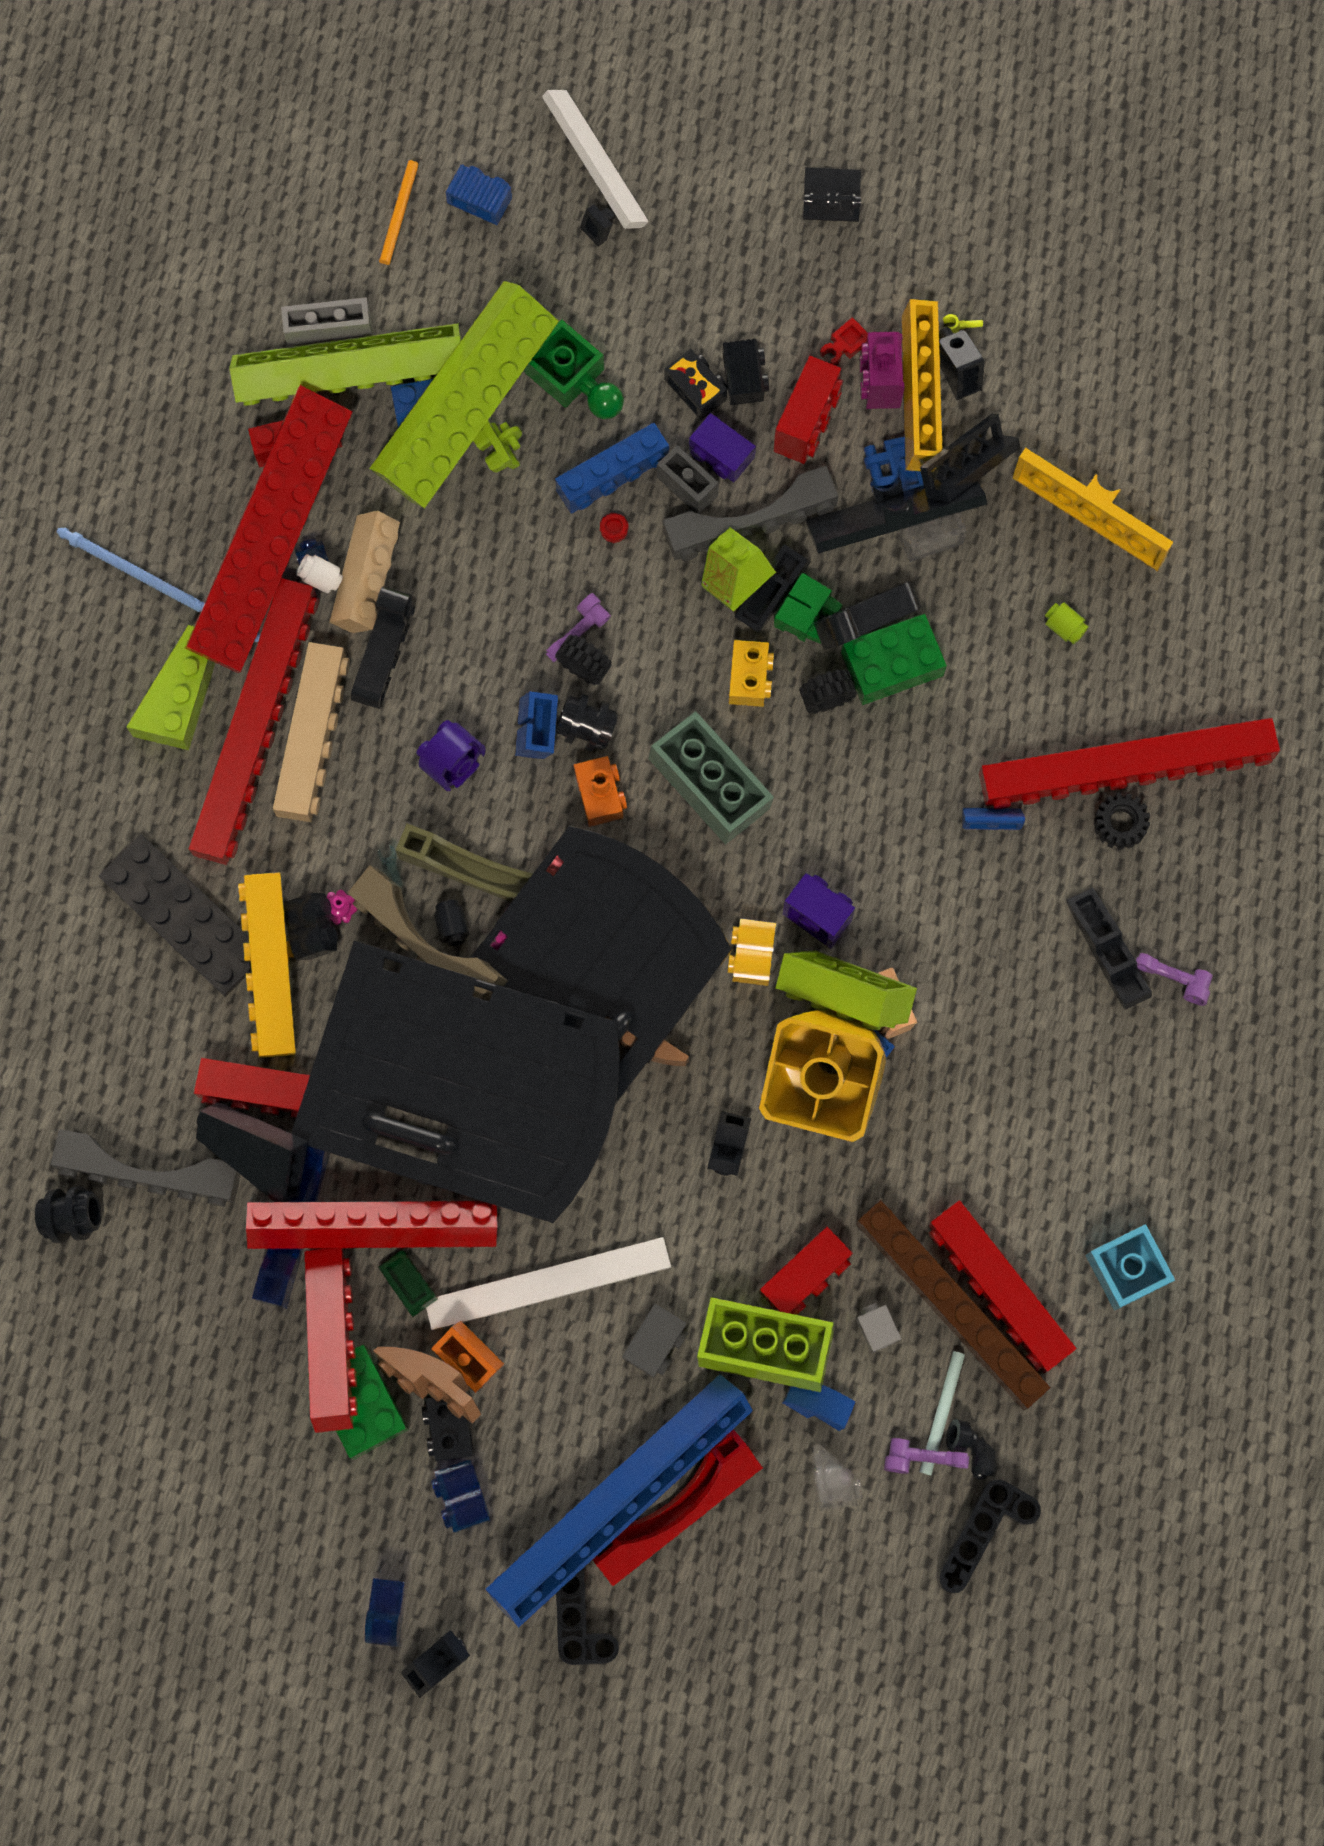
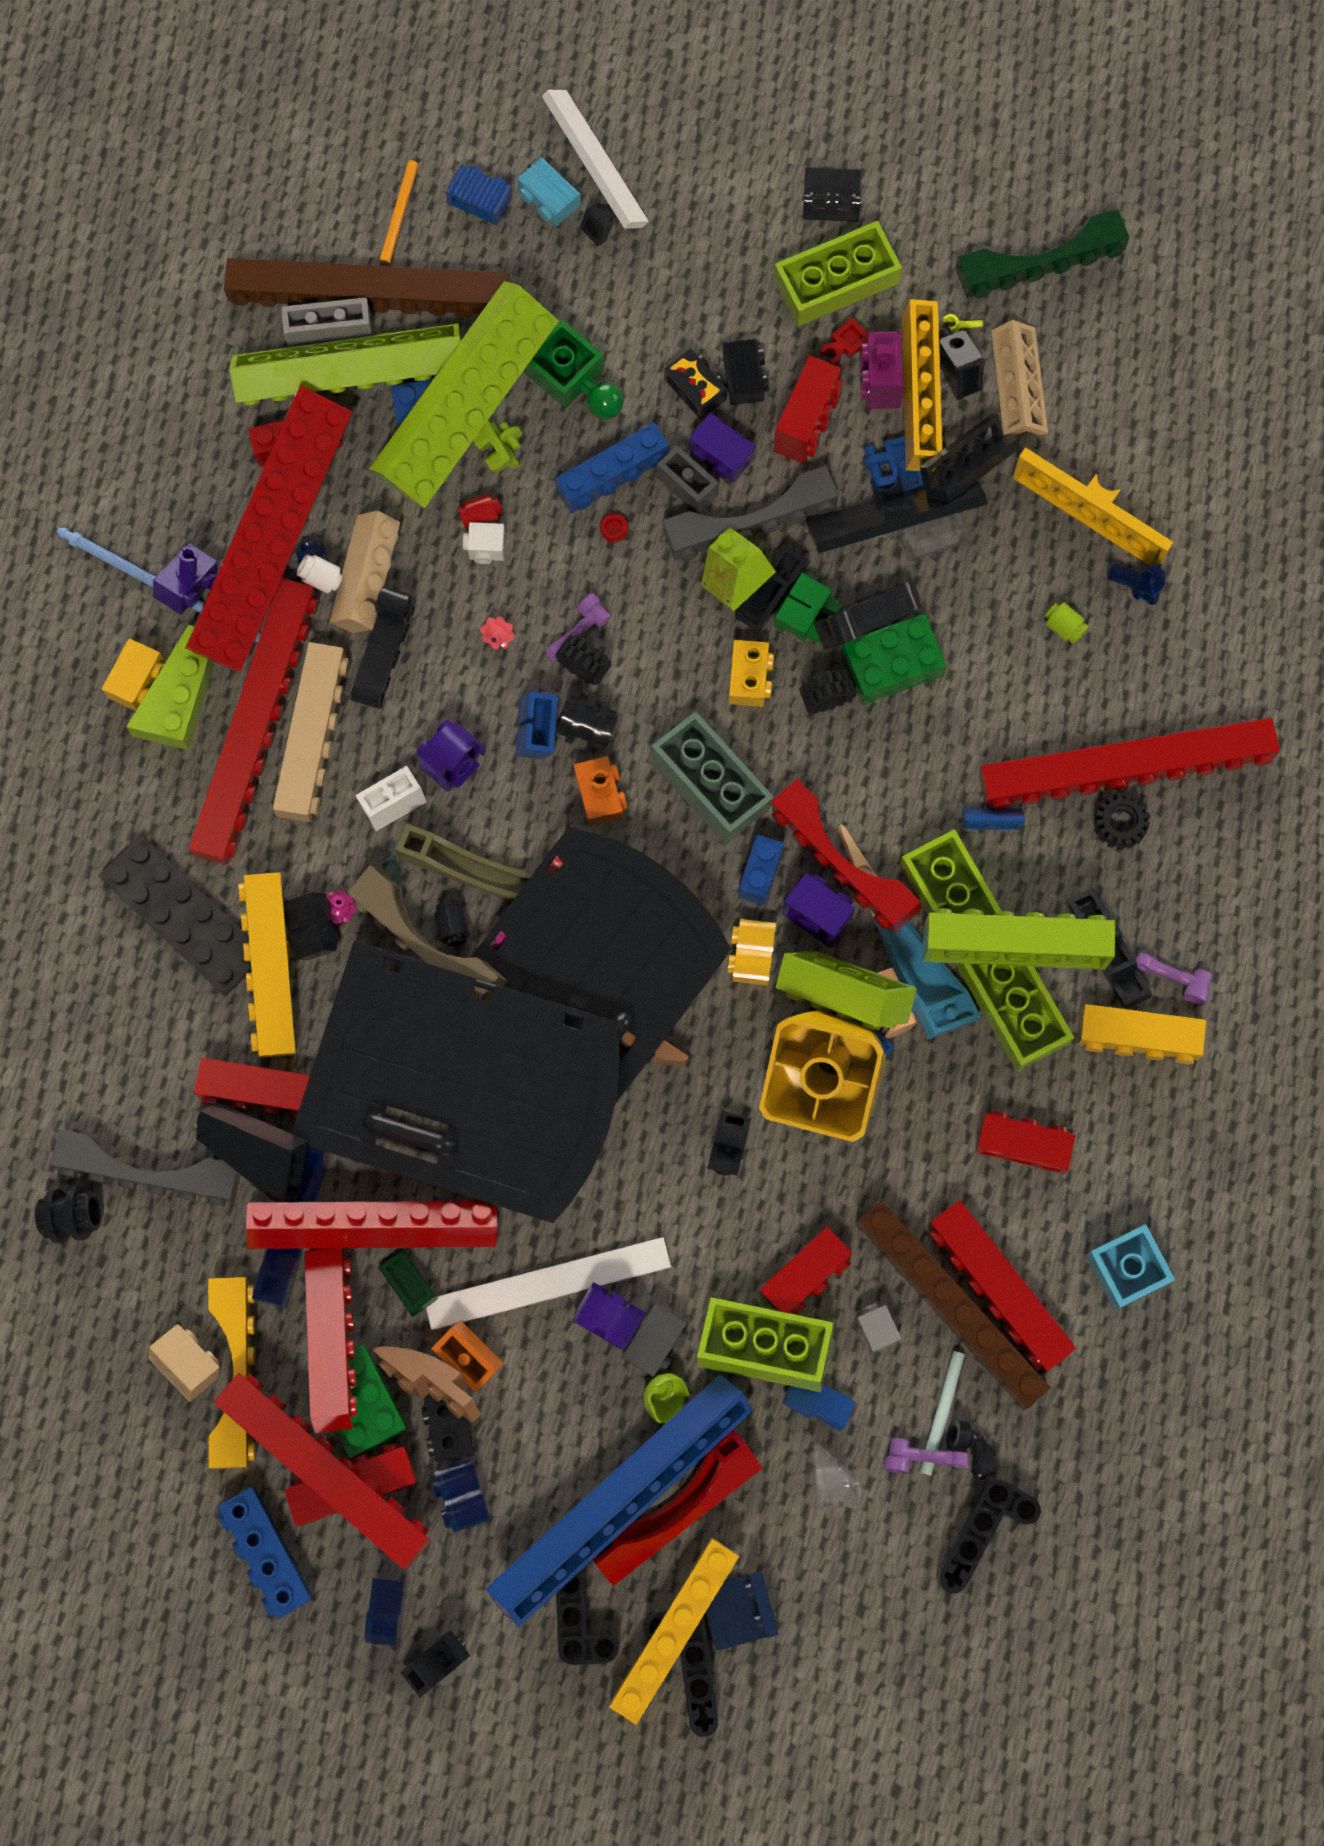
none -> yellow brick [101,638,165,711]
none -> tan brick [148,1324,219,1402]
none -> dark purple brick [153,543,218,615]
none -> yellow arch [208,1277,256,1469]
none -> red brick [213,1373,432,1571]
none -> blue brick [218,1487,314,1619]
none -> reddish brown brick [224,258,511,317]
none -> red brick [284,1443,419,1527]
none -> white hinge [355,766,427,831]
none -> red brick [457,493,502,529]
none -> white brick [463,522,506,564]
none -> coral plant [480,616,515,649]
none -> medium azure brick [517,158,581,226]
none -> dark purple brick [572,1282,646,1351]
none -> yellow arch [609,1537,739,1725]
none -> lime hair [643,1373,690,1425]
none -> black beam [644,1611,718,1737]
none -> dark blue bracket [706,1571,779,1650]
none -> blue brick [738,835,784,905]
none -> red arch [771,779,921,934]
none -> lime brick [774,221,902,327]
none -> dark azure plate [838,824,981,1039]
none -> lime brick [899,829,1075,1072]
none -> lime brick [922,908,1115,970]
none -> dark green arch [955,209,1130,298]
none -> red brick [975,1111,1076,1174]
none -> tan fence [991,320,1048,437]
none -> yellow brick [1078,1004,1206,1064]
none -> clear blue axle [1107,563,1167,605]

